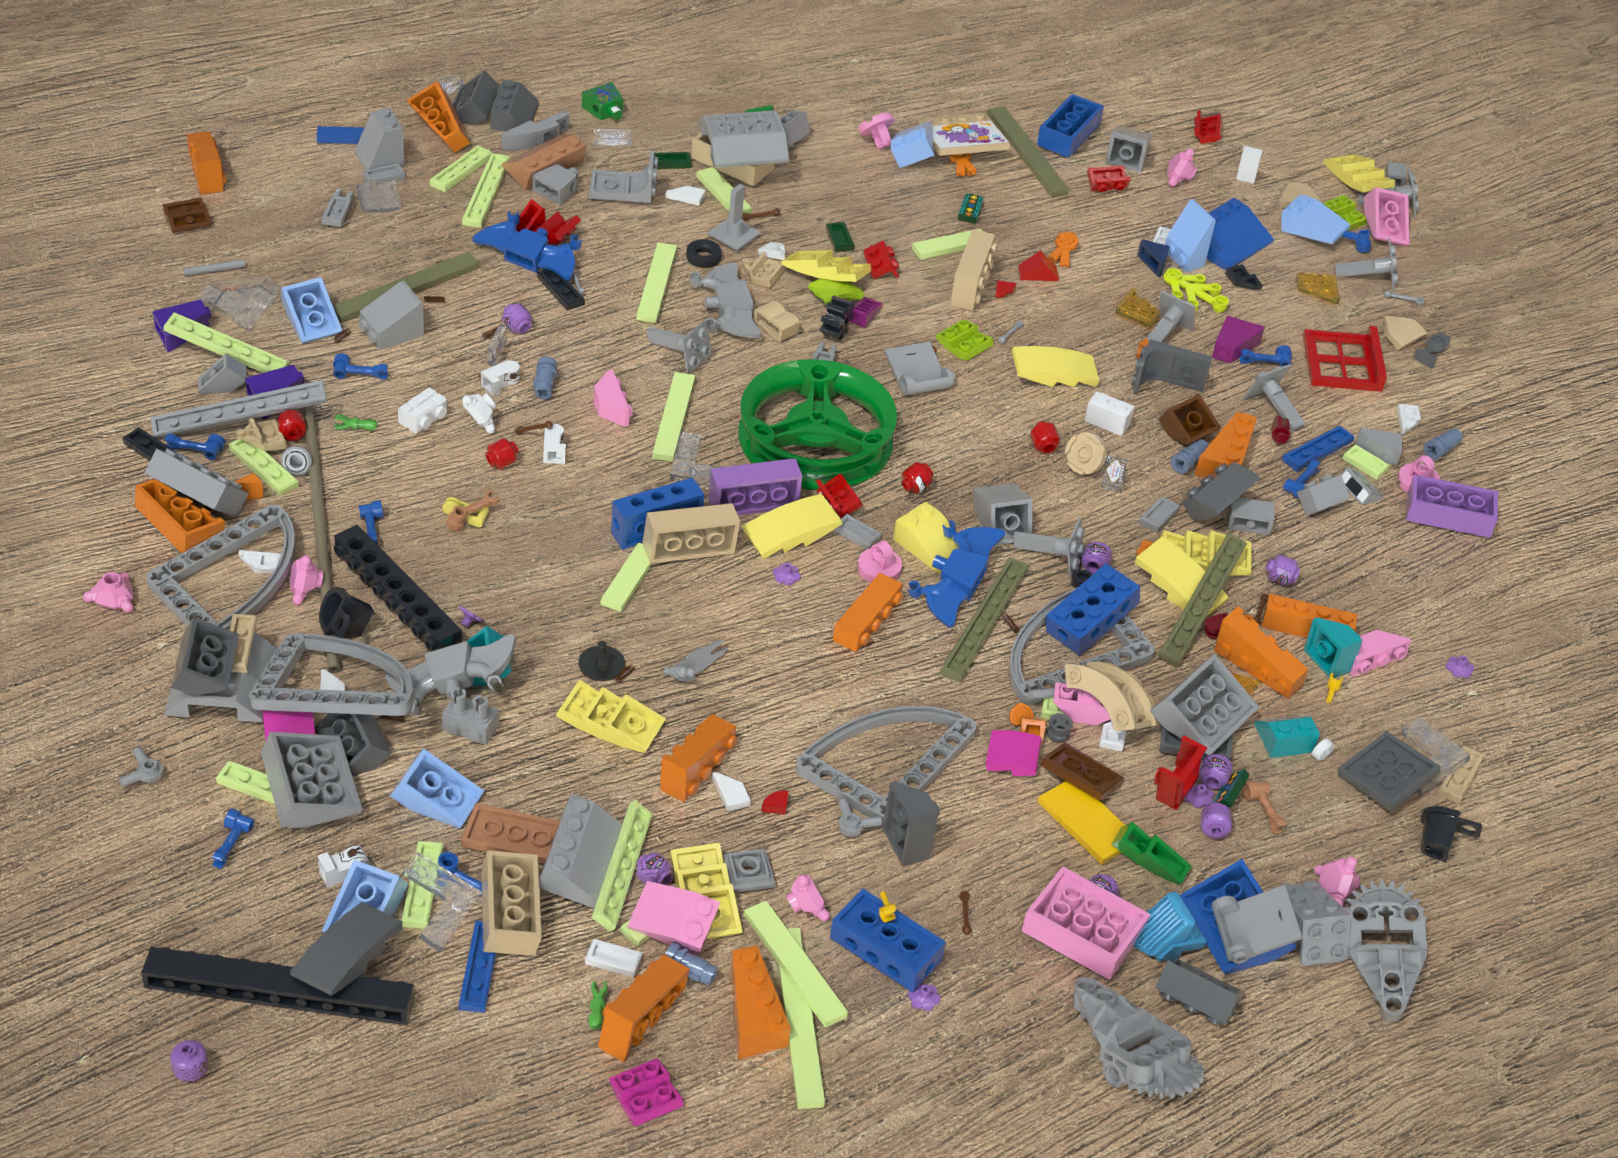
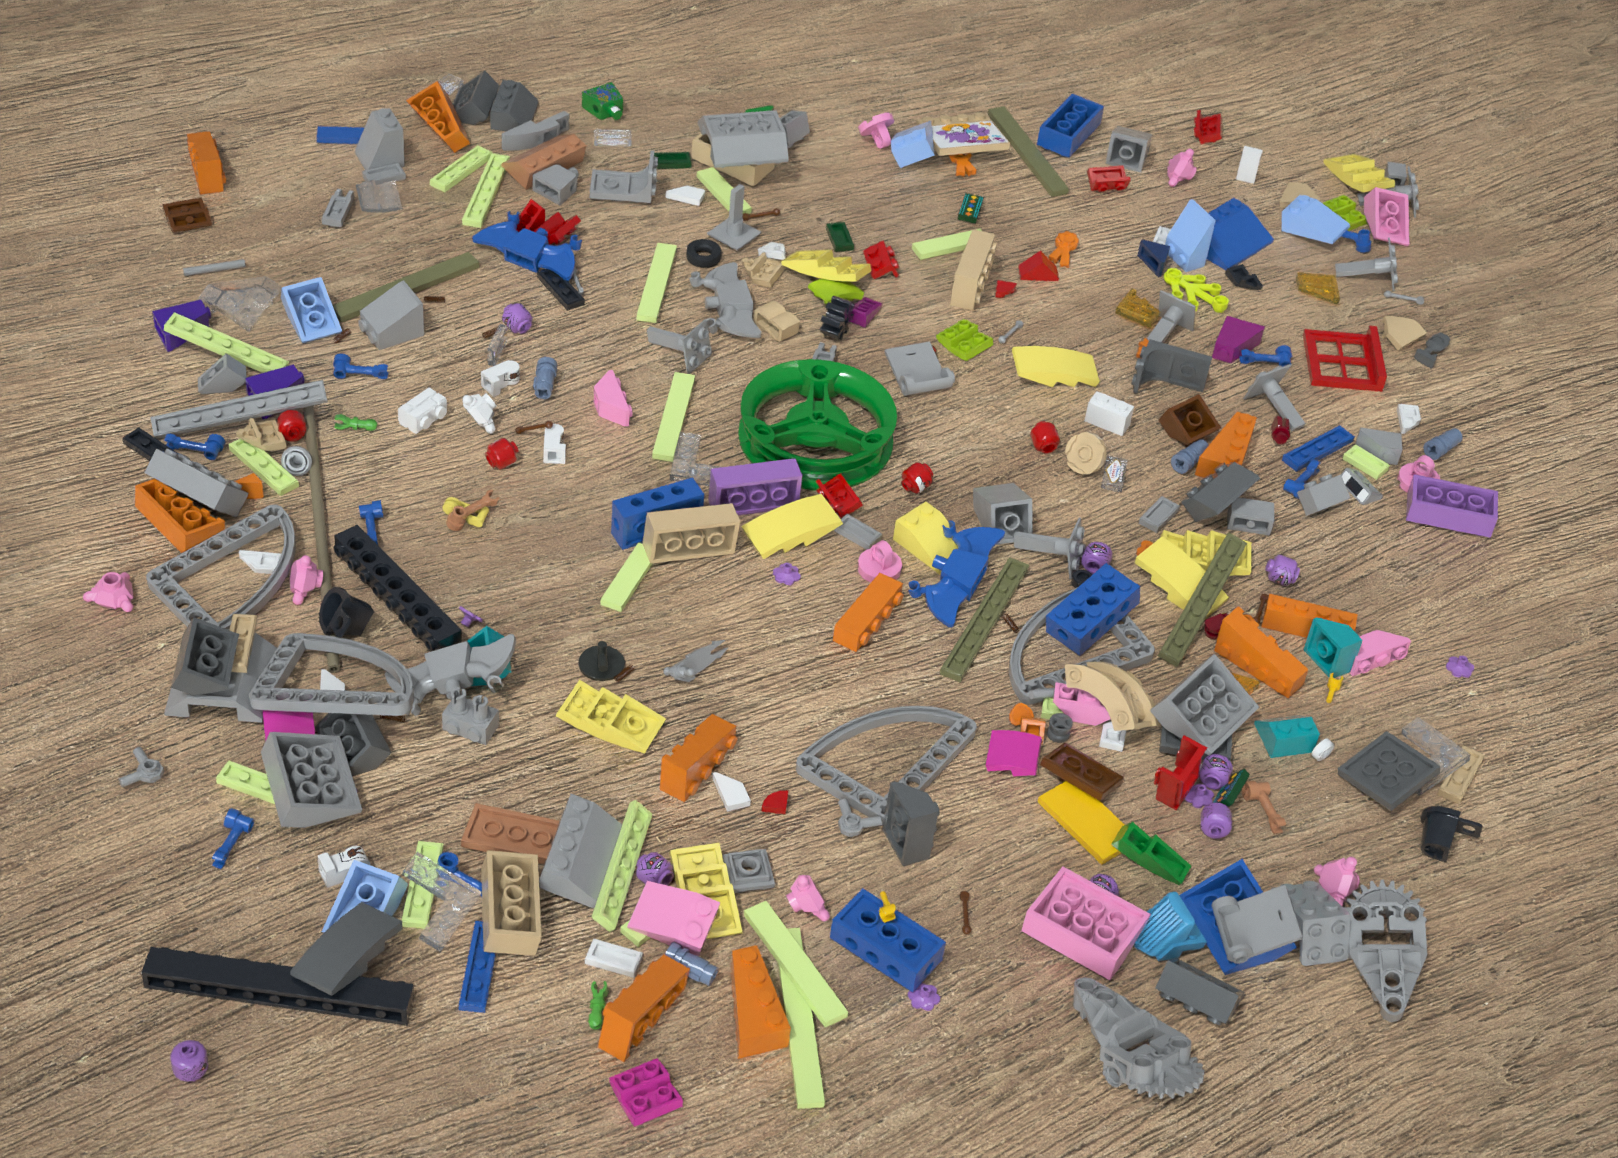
light blue slope [390,748,484,829] -> none

